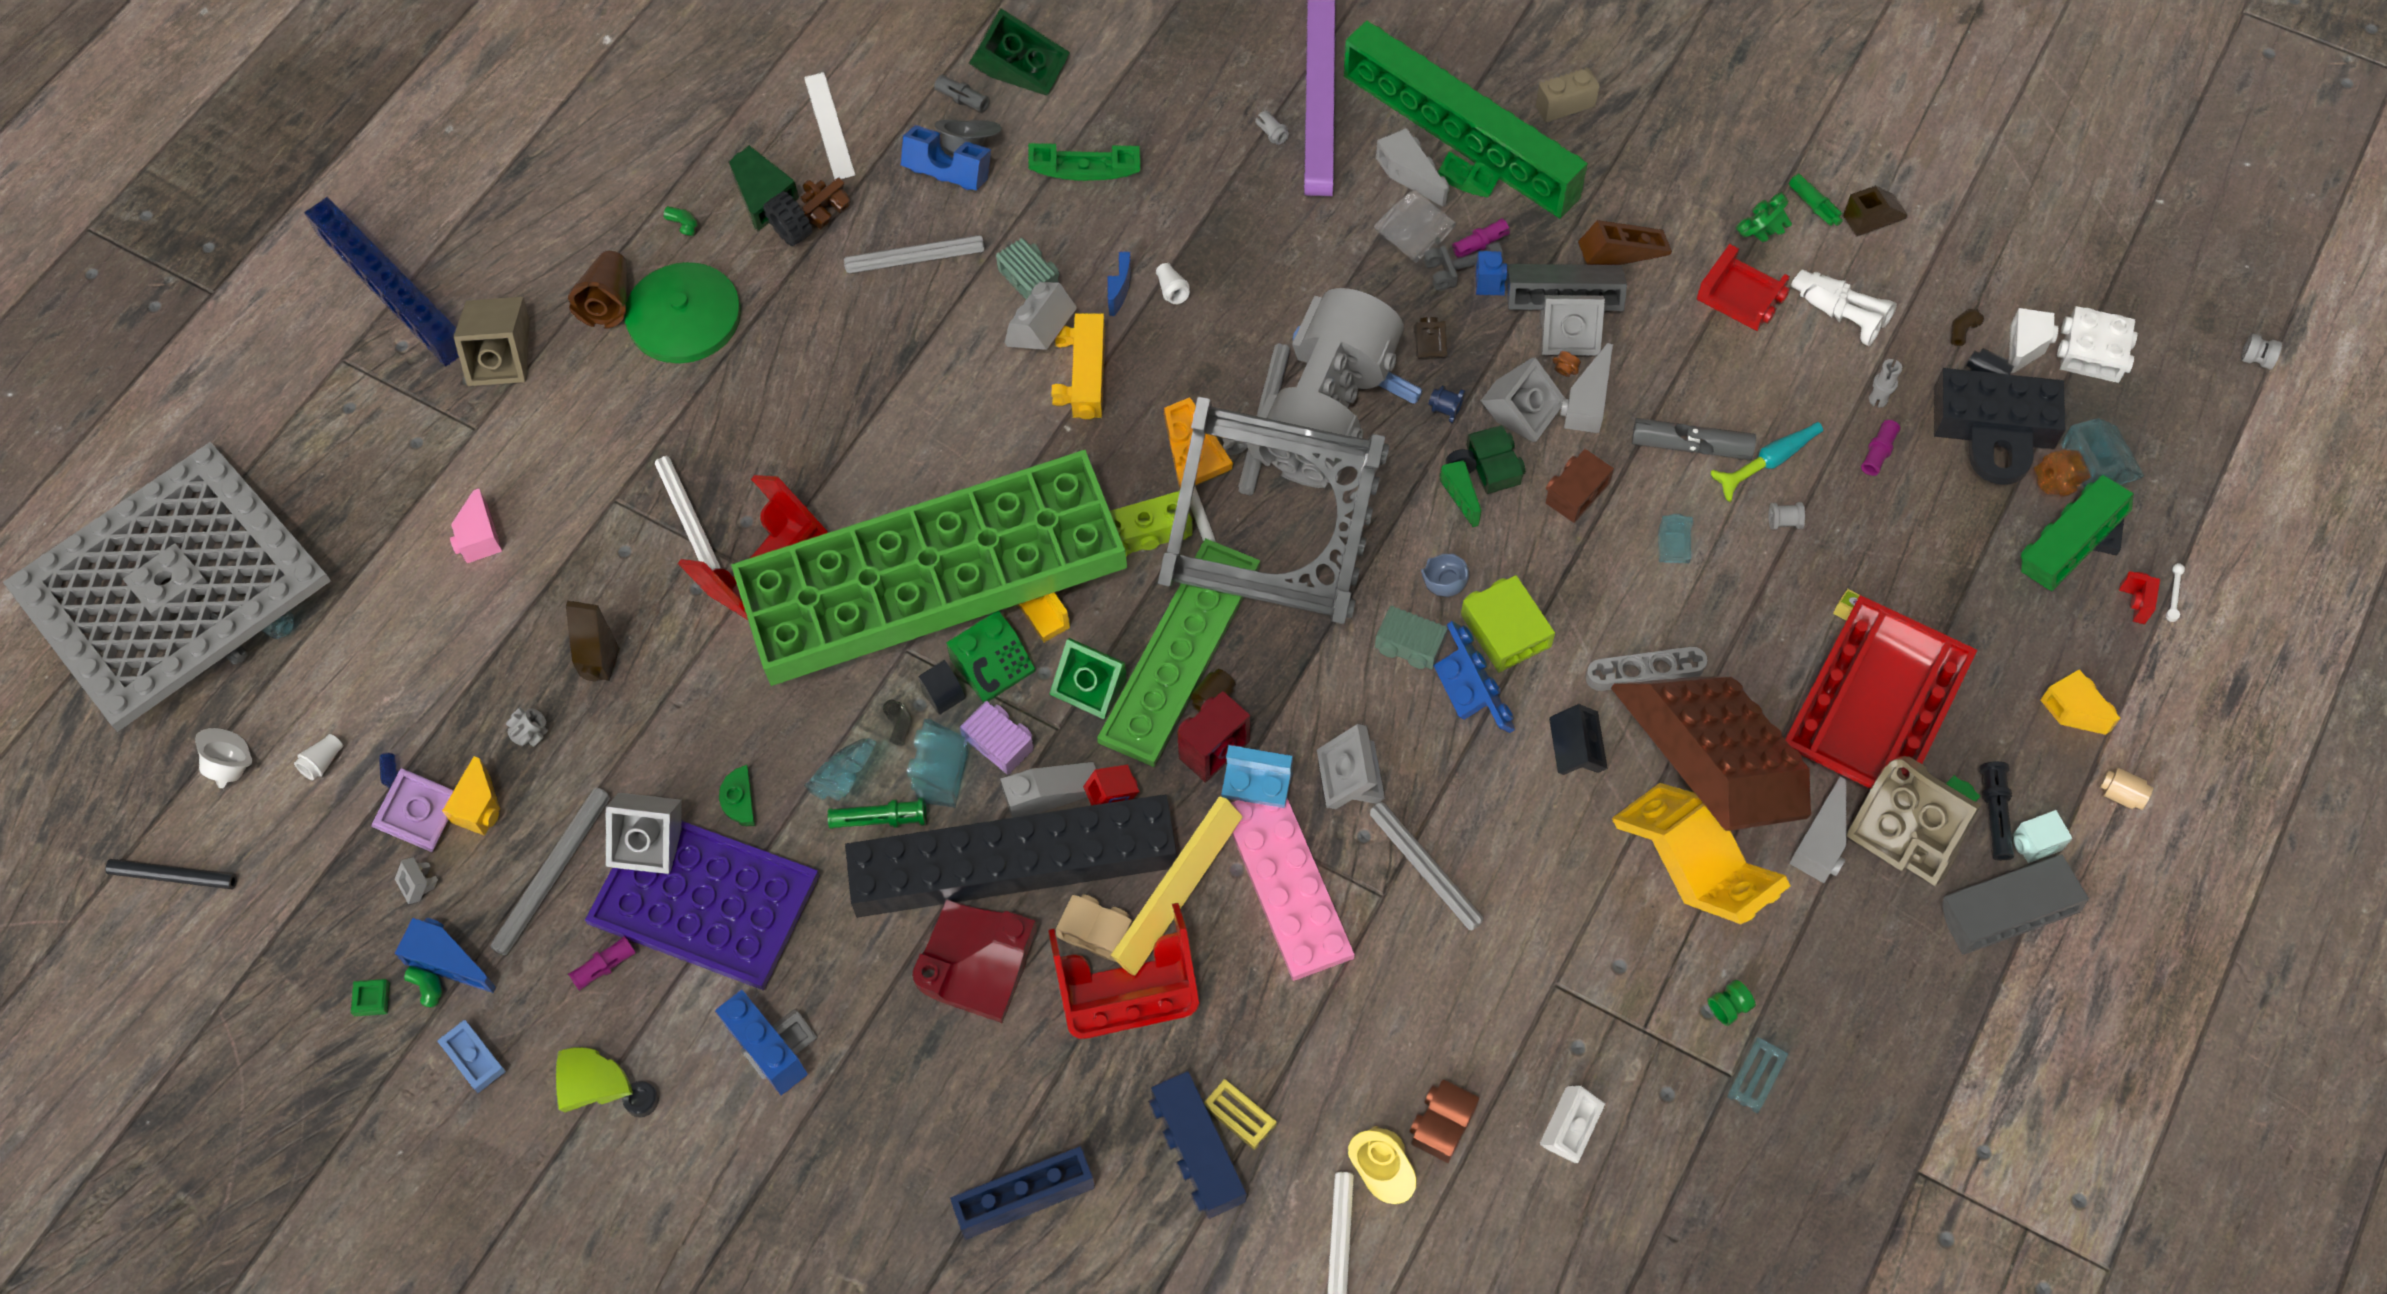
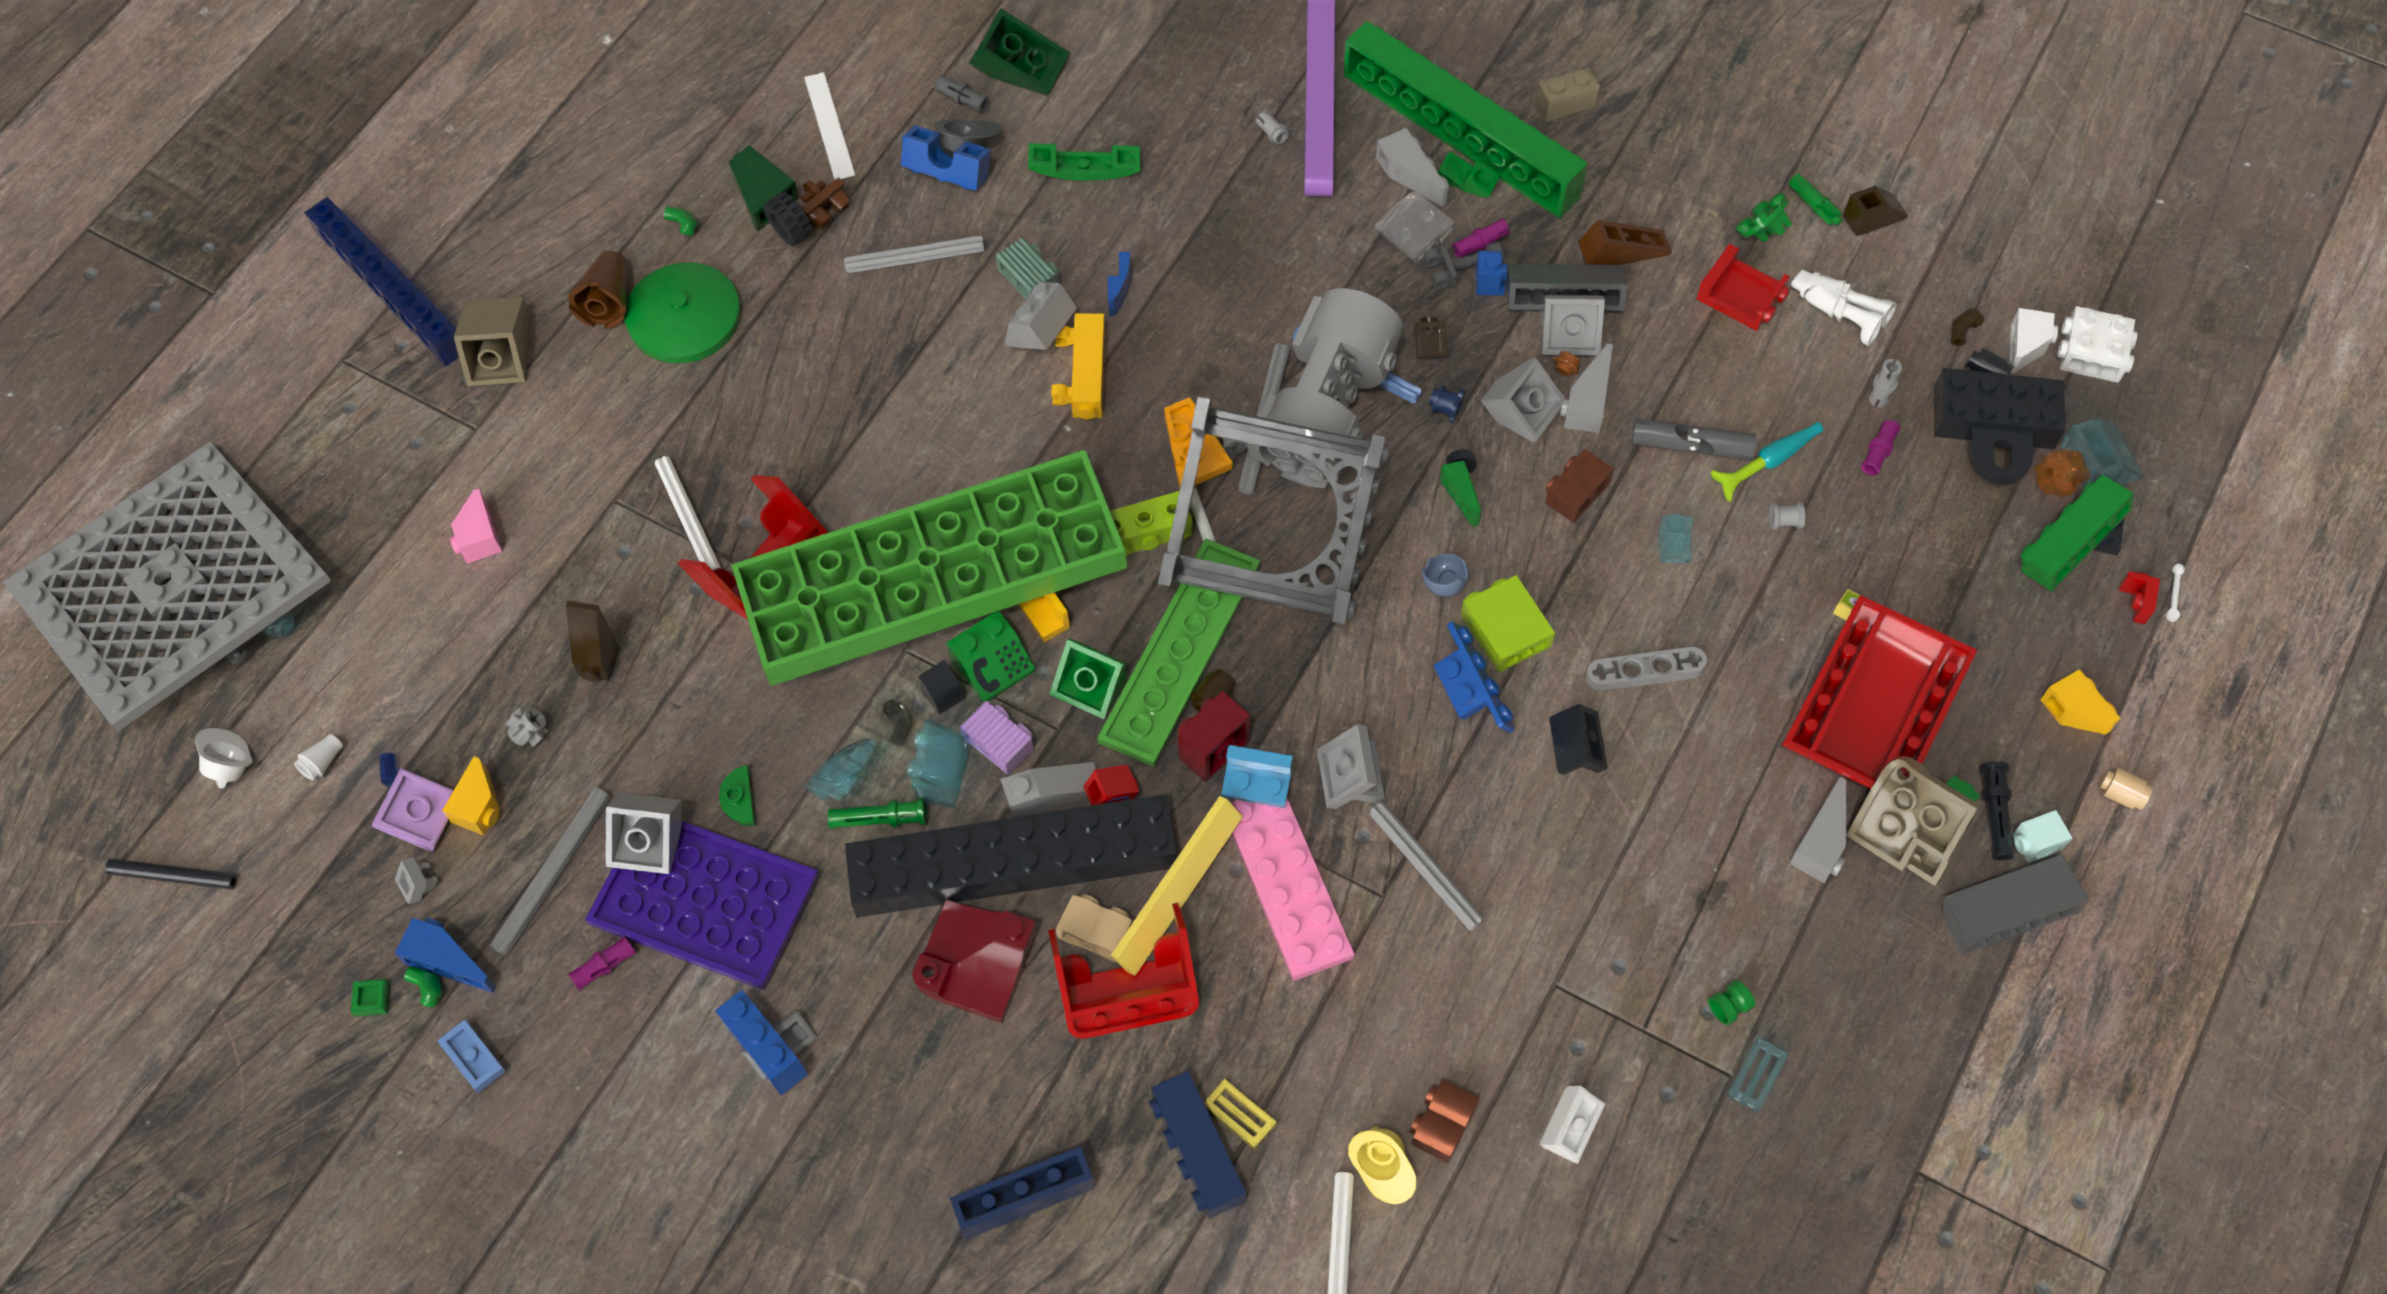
lime brick [556,1048,633,1112] -> none
black tile [622,1081,659,1117] -> none
white cone [1156,263,1190,304] -> none
sand green brick [1375,606,1448,669] -> none
dark green brick [1466,425,1525,494] -> none
copper slope [1611,677,1811,831] -> none
yellow bracket [1612,783,1791,924] -> none
light grey wheel [2241,333,2282,370] -> none

